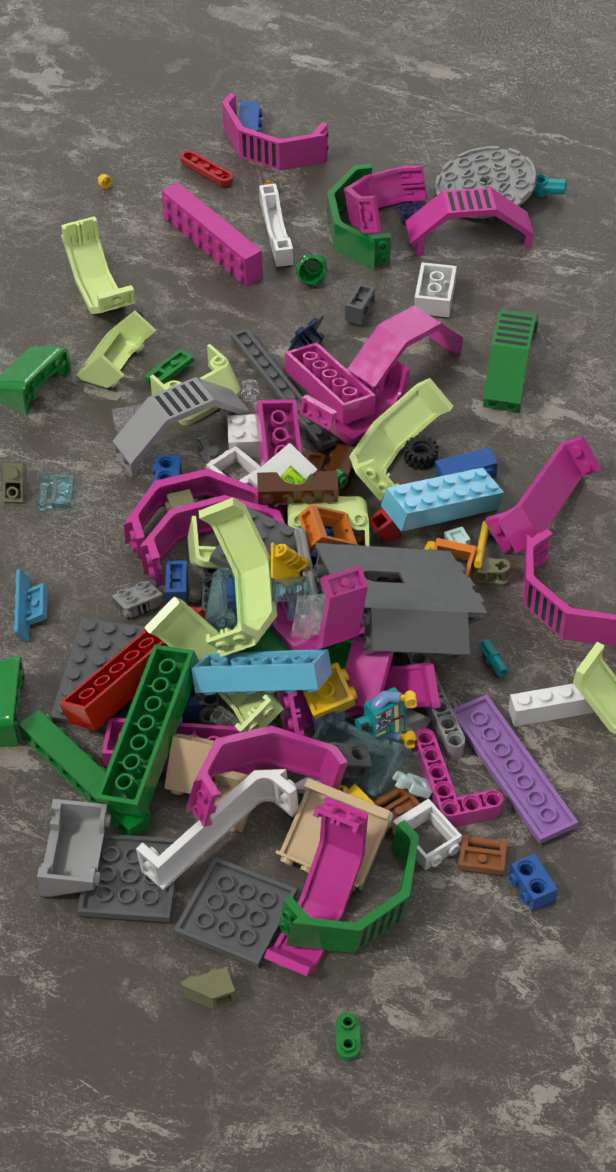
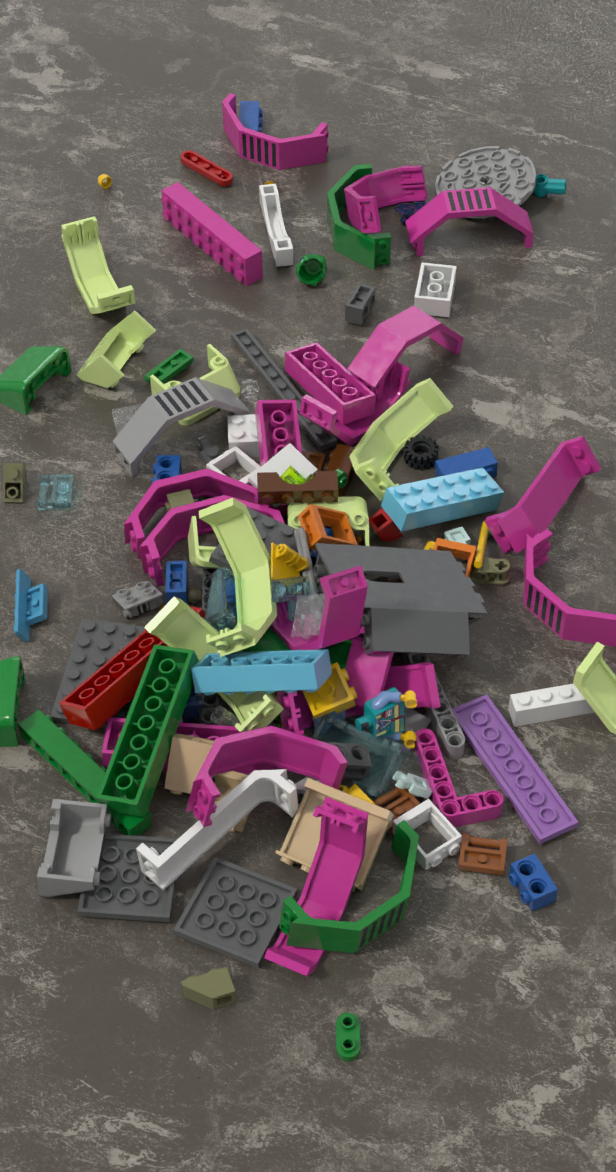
dark blue hinge [288,315,324,351] -> none
teal axle [479,639,509,678] -> none
green panel [483,310,539,412] -> none

